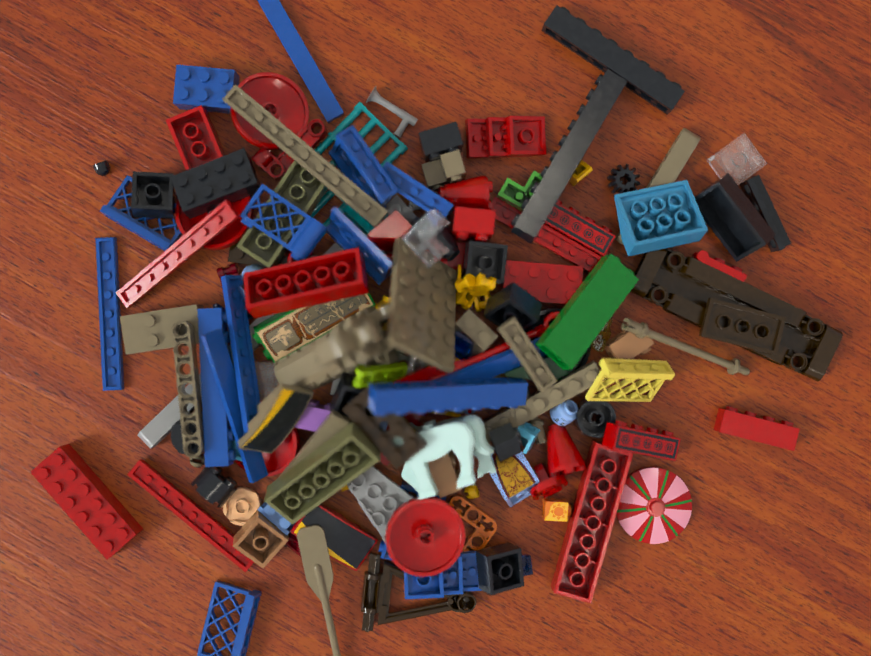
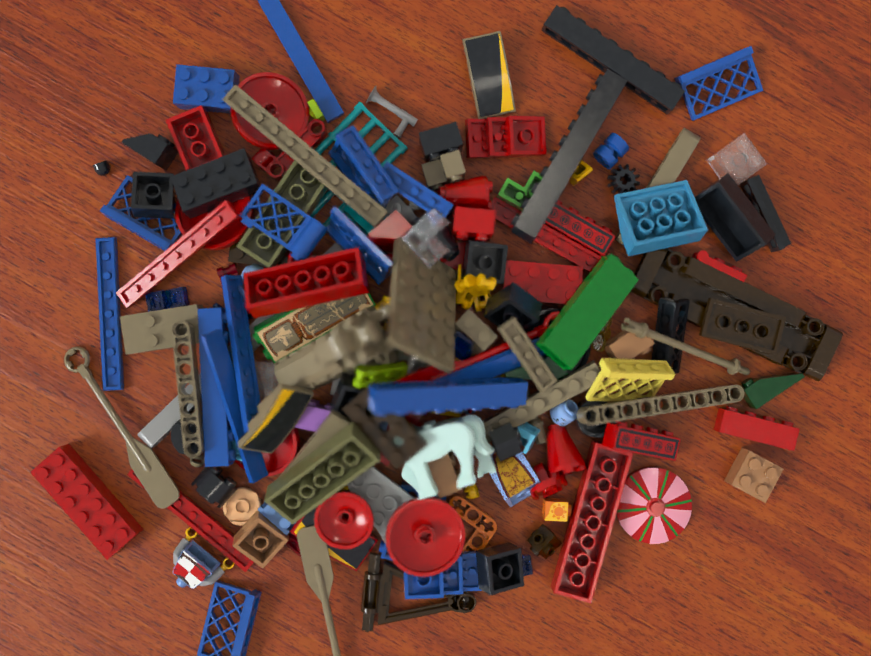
none -> dark tan piece [64,346,180,508]
none -> black slope [121,133,178,171]
none -> clear blue slope [145,287,189,312]
none -> torso [173,527,235,589]
none -> lime tile [307,99,325,122]
none -> red dish [314,491,374,549]
none -> black slope [462,31,516,119]
none -> dark brown brick [527,524,562,559]
none -> dark tan beam [576,385,744,425]
none -> blue wheel [593,132,630,170]
none -> black fence [651,297,690,374]
none -> blue fence [674,46,763,121]
none -> medium nougat brick [724,448,784,503]
none -> dark green slope [741,373,805,409]

